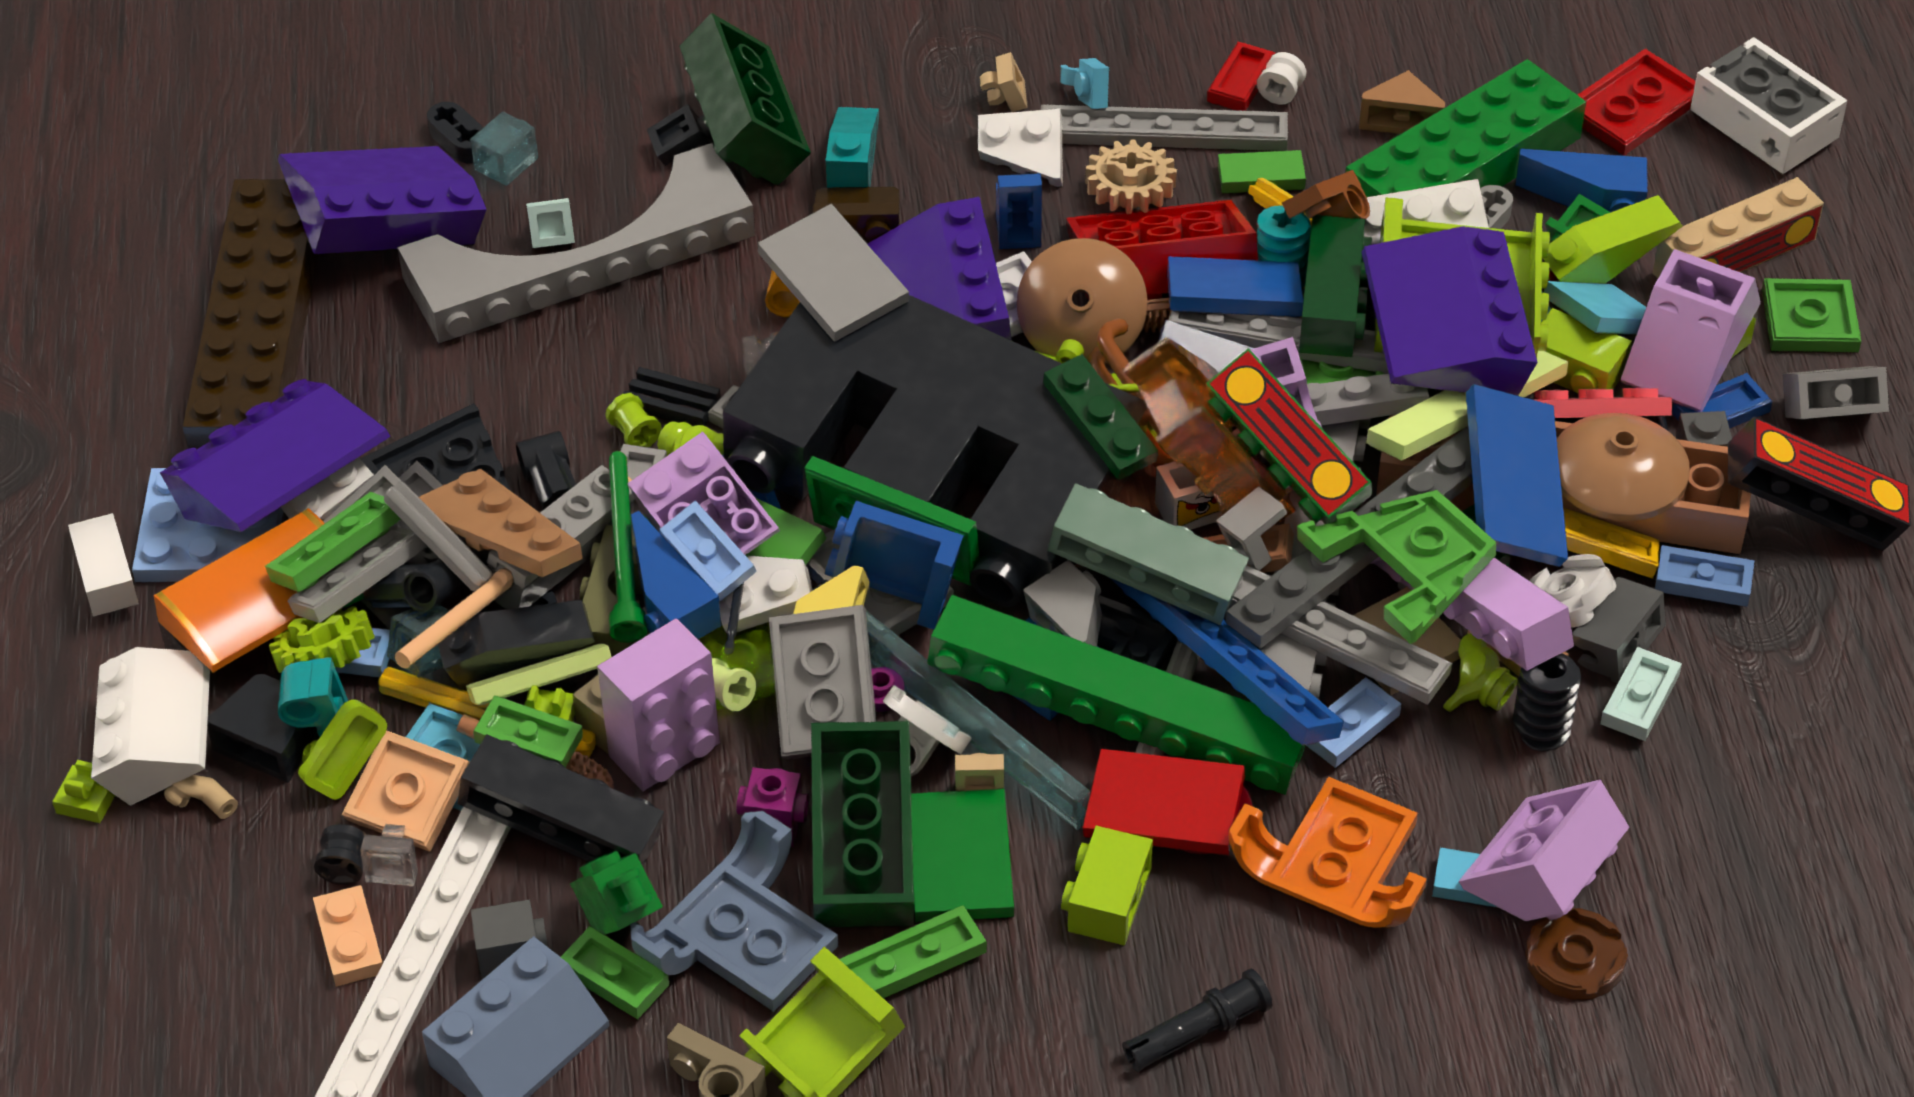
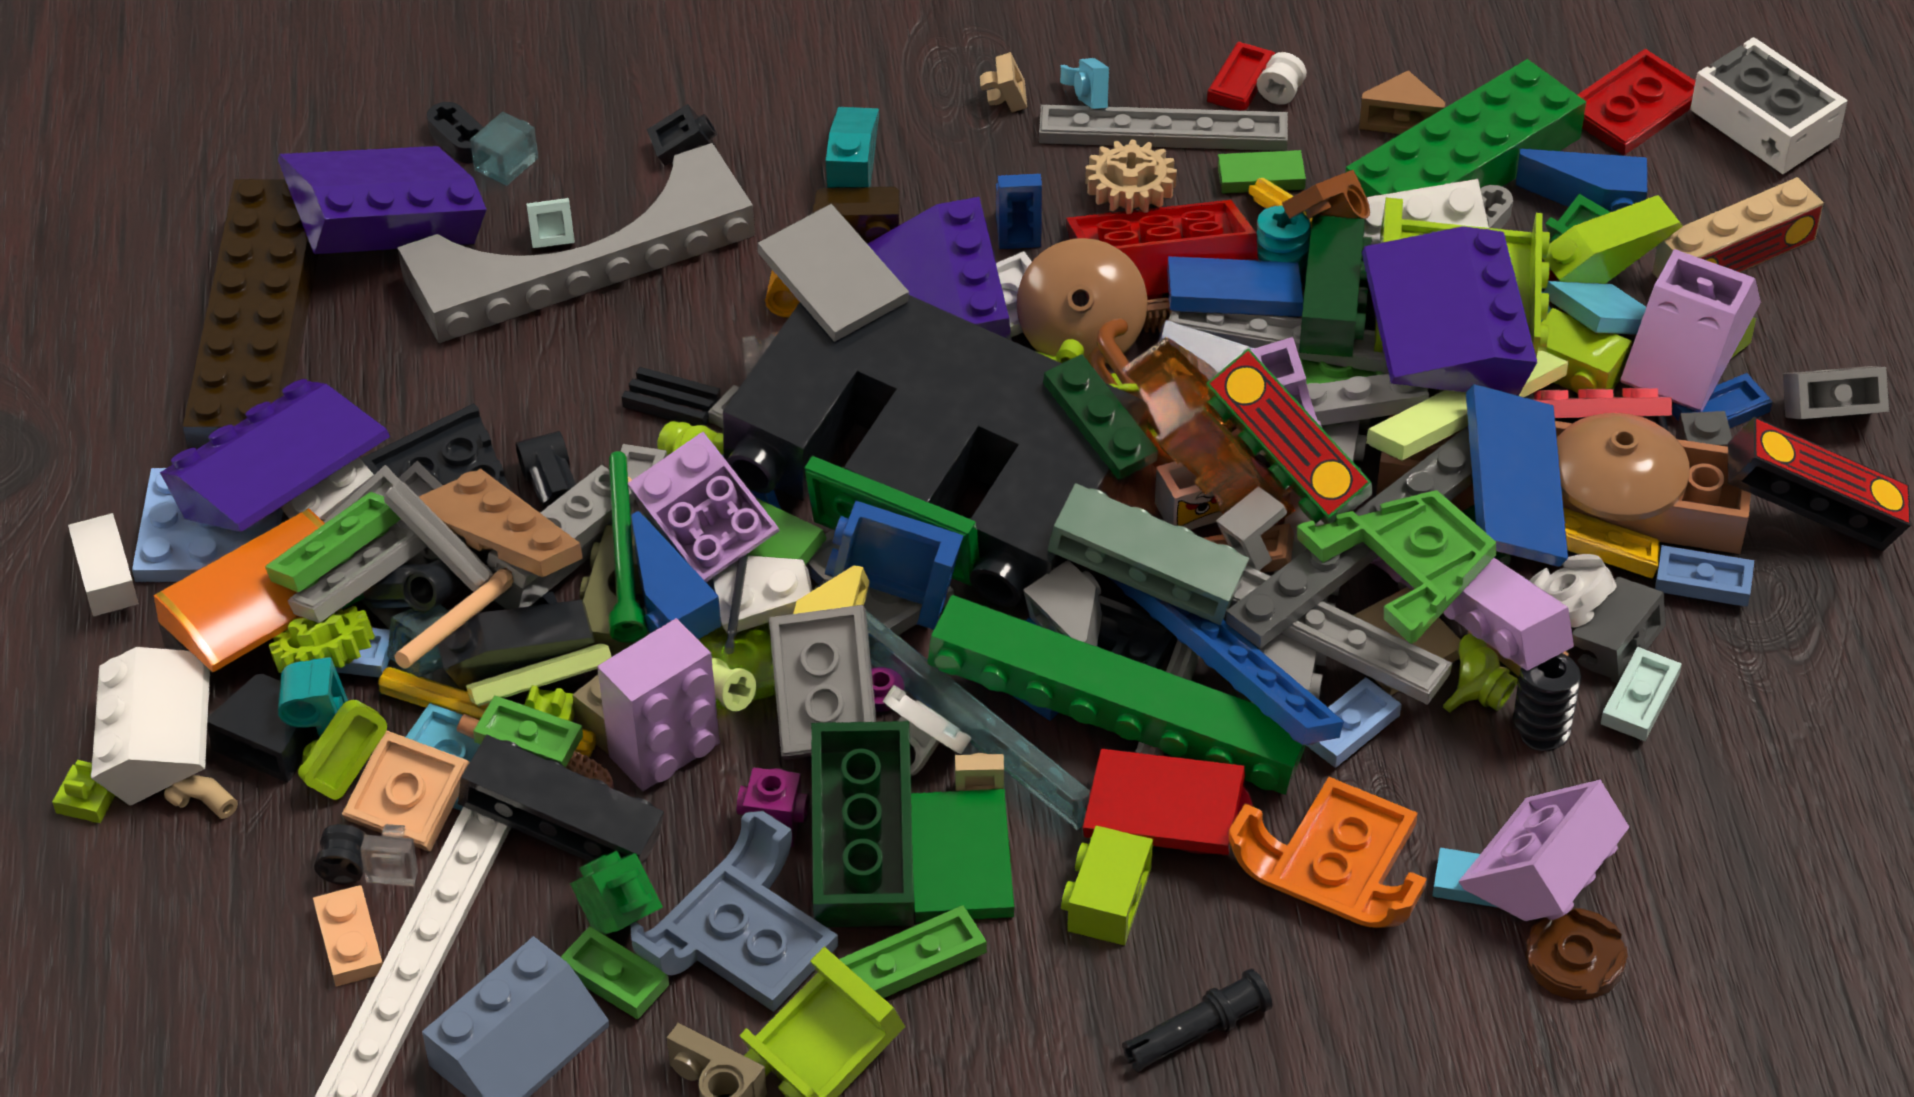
dark grey brick [470,899,548,978] -> none
lime bush [605,393,662,448] -> none
light blue plate [659,500,757,601] -> none
dark green brick [679,13,811,186] -> none
white wing [978,109,1063,187] -> none
bright green tile [1762,278,1861,352] -> none

